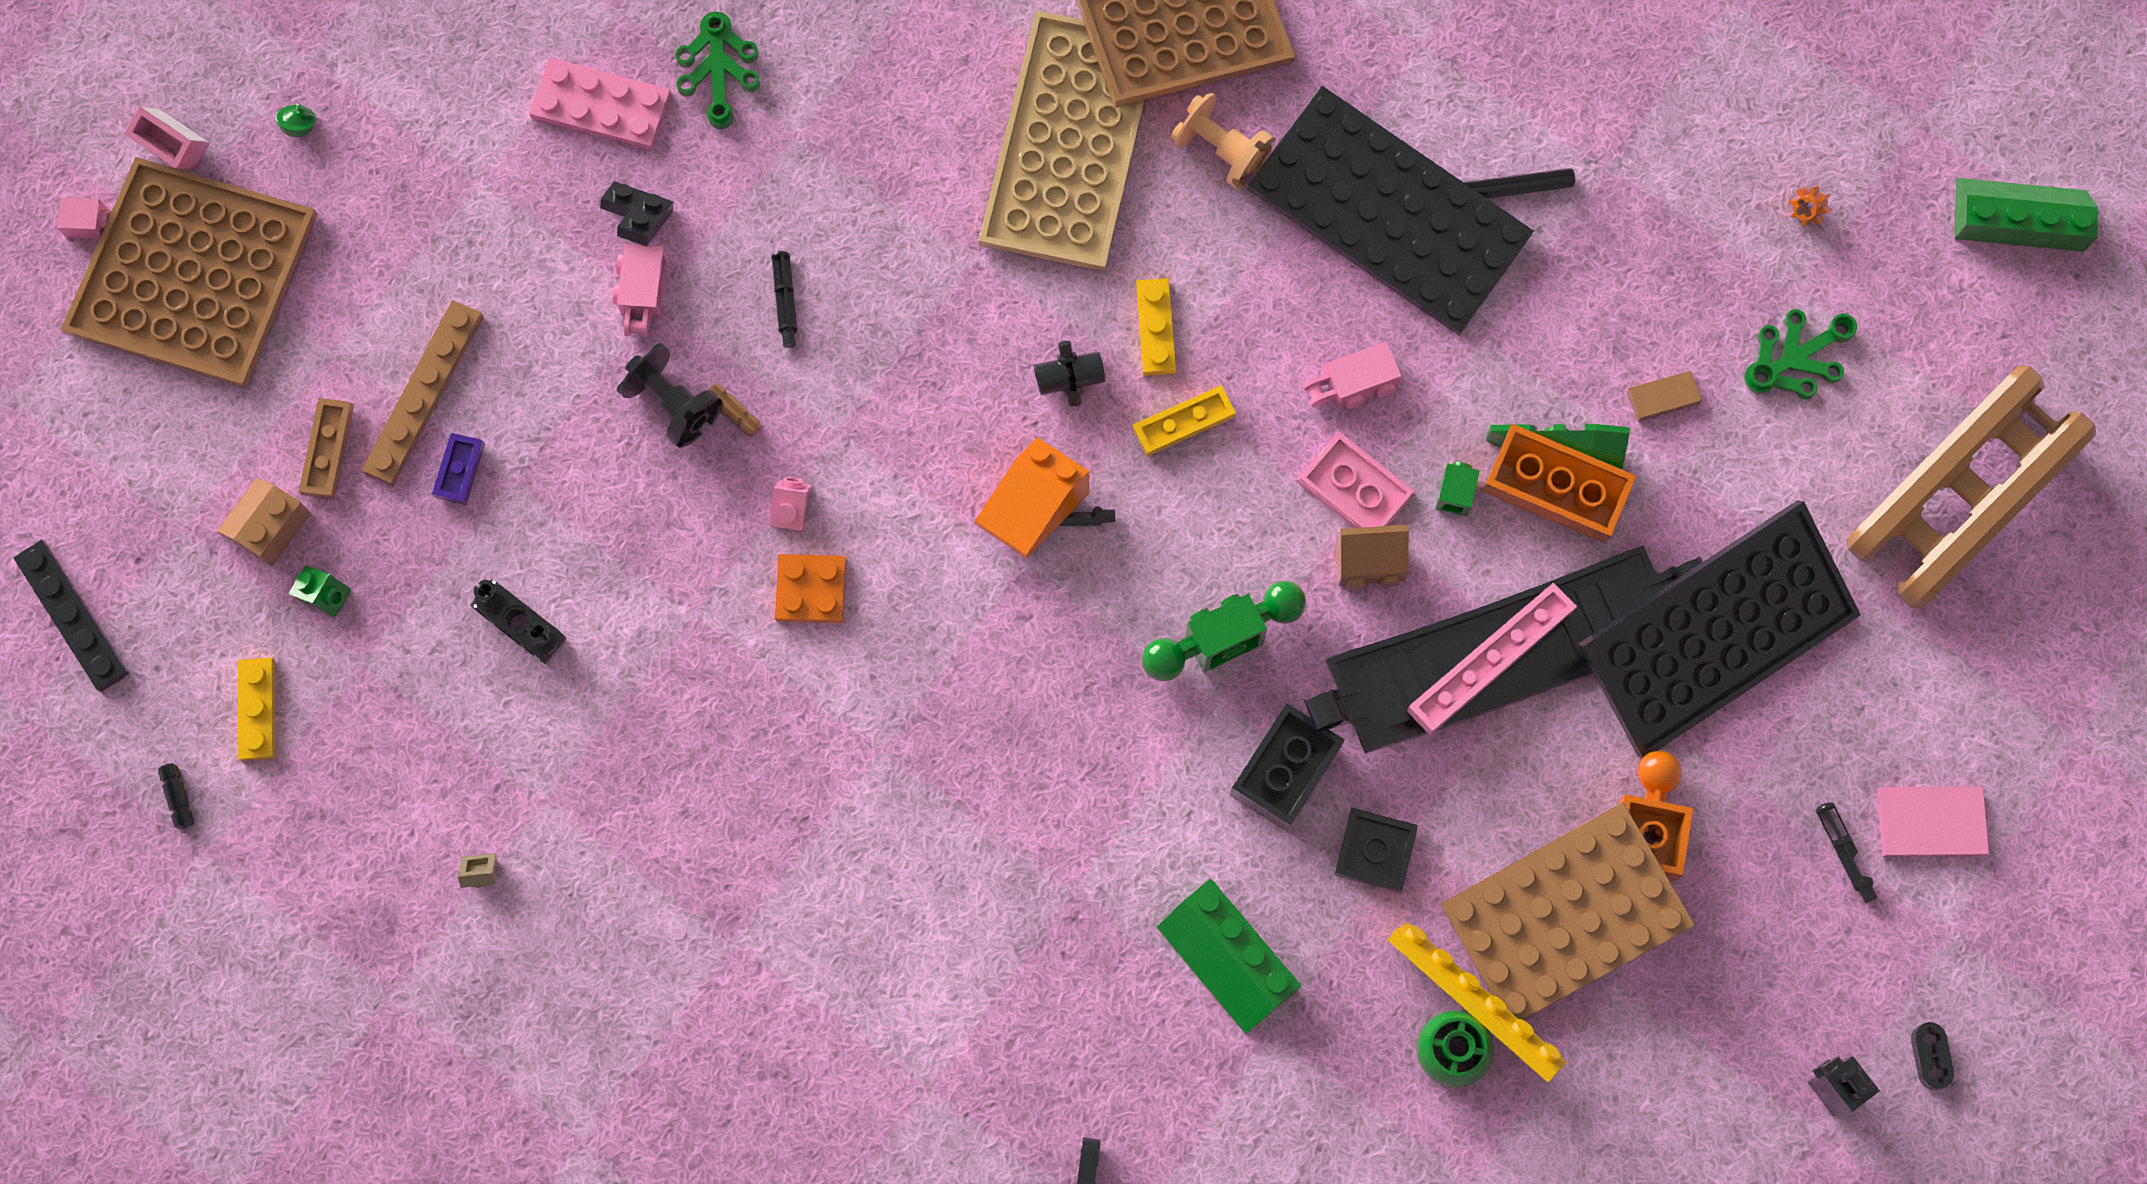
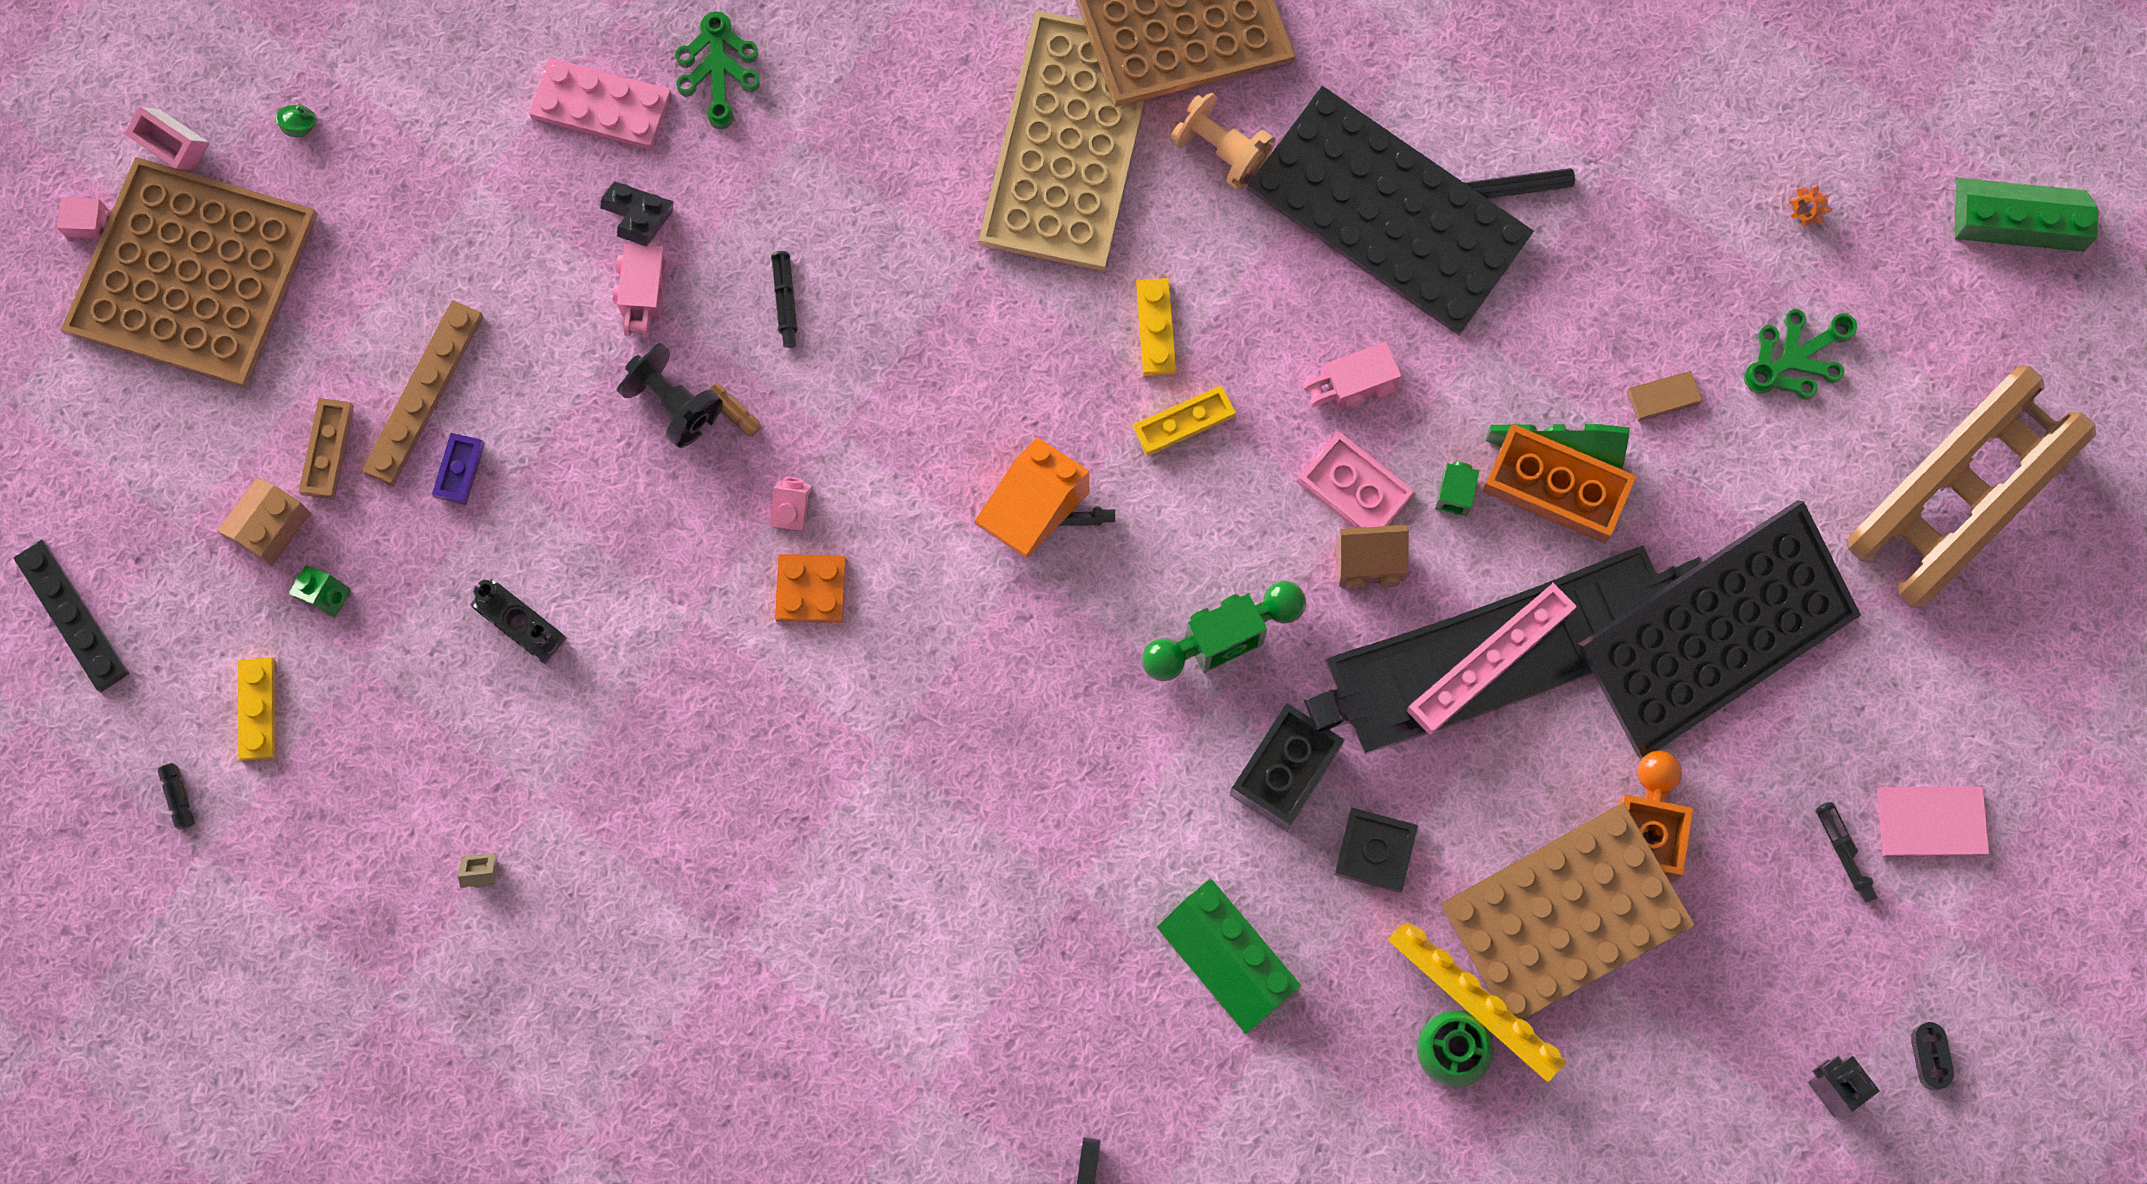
black pin [1033,341,1105,406] -> none

